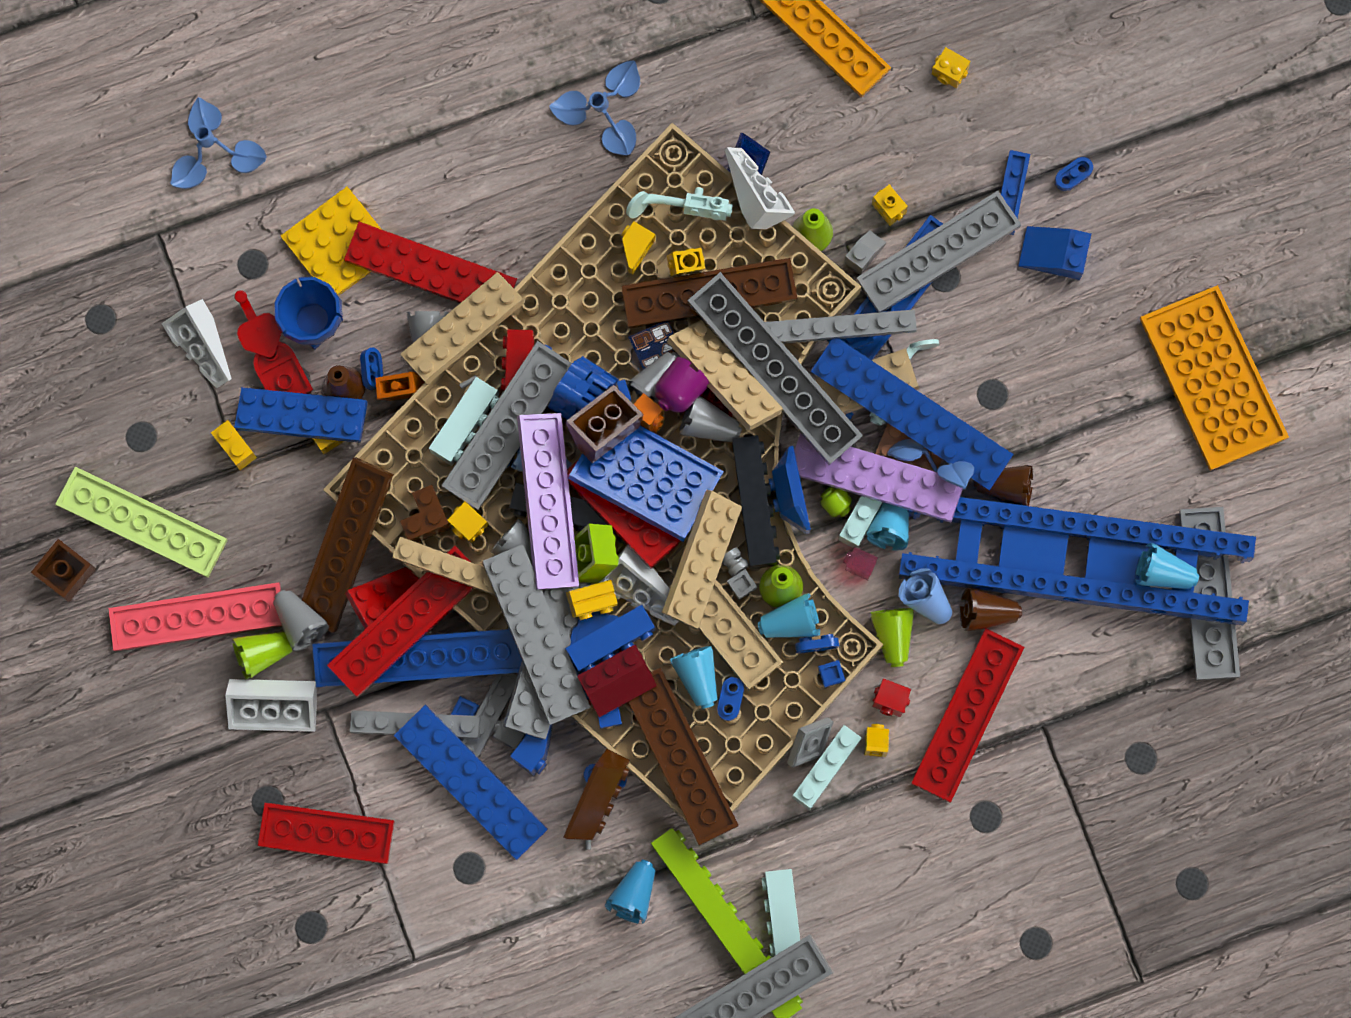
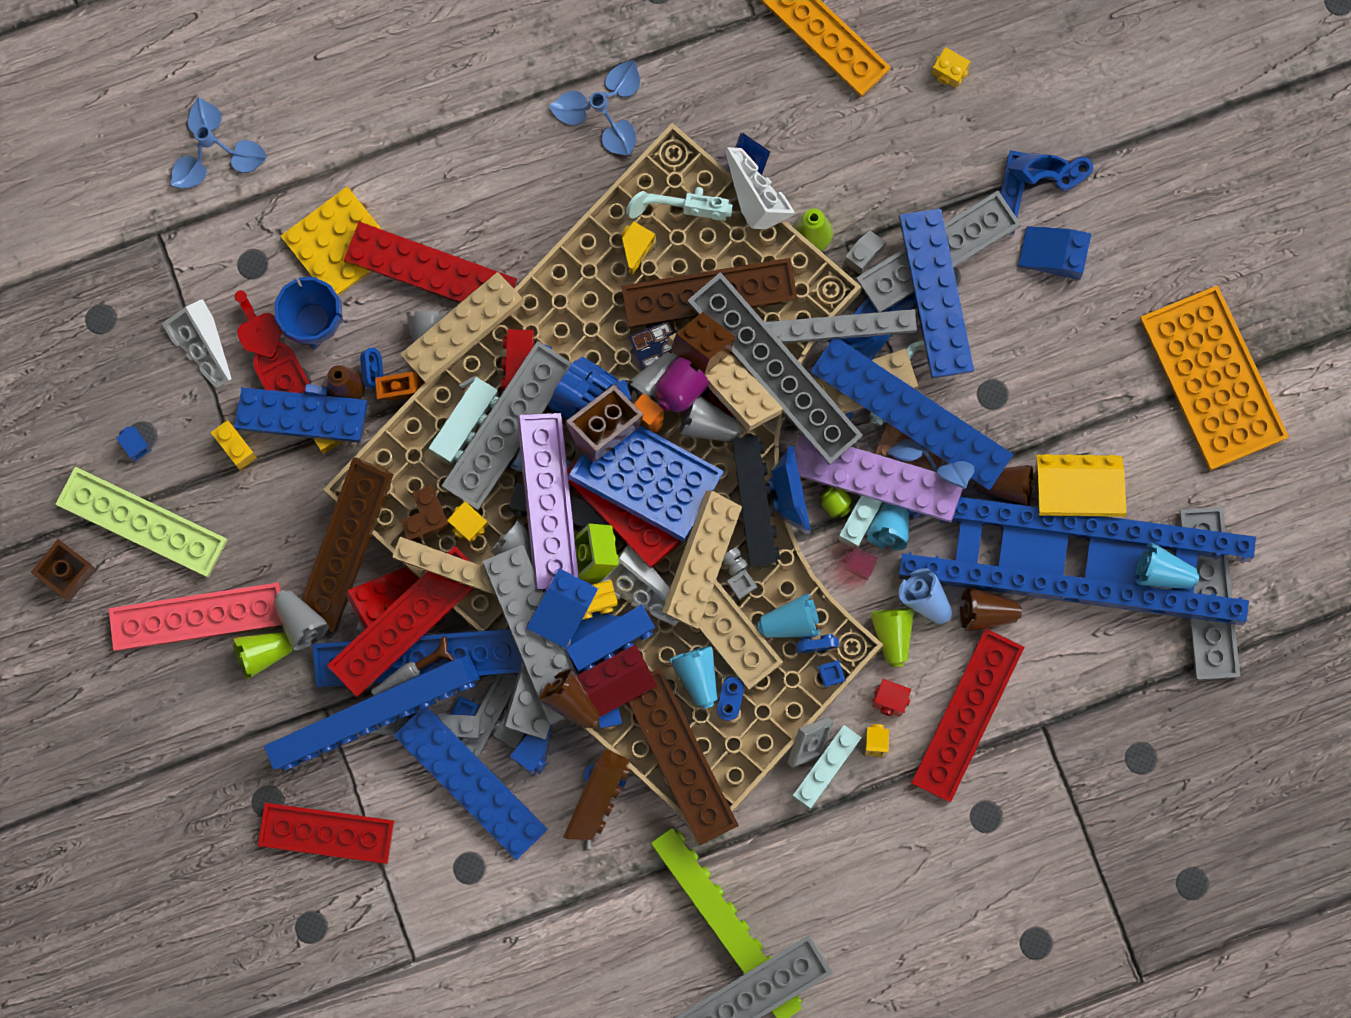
white slope [225,679,317,732] -> none
dark azure cone [605,860,655,924] -> none
yellow head [667,248,705,277] -> none
lime cone [759,565,803,608] -> none
light aqua brick [761,869,800,957] -> none
yellow head [872,184,908,226] -> none
none -> blue brick [116,425,152,462]
none -> blue brick [264,655,480,771]
none -> blue tile [303,384,327,396]
none -> piece [371,636,455,696]
none -> blue slope [526,568,598,648]
none -> reddish brown cone [539,668,599,729]
none -> reddish brown brick [671,312,736,375]
none -> blue plate [899,209,974,379]
none -> blue brick [1007,153,1070,184]
none -> yellow slope [1034,454,1126,517]

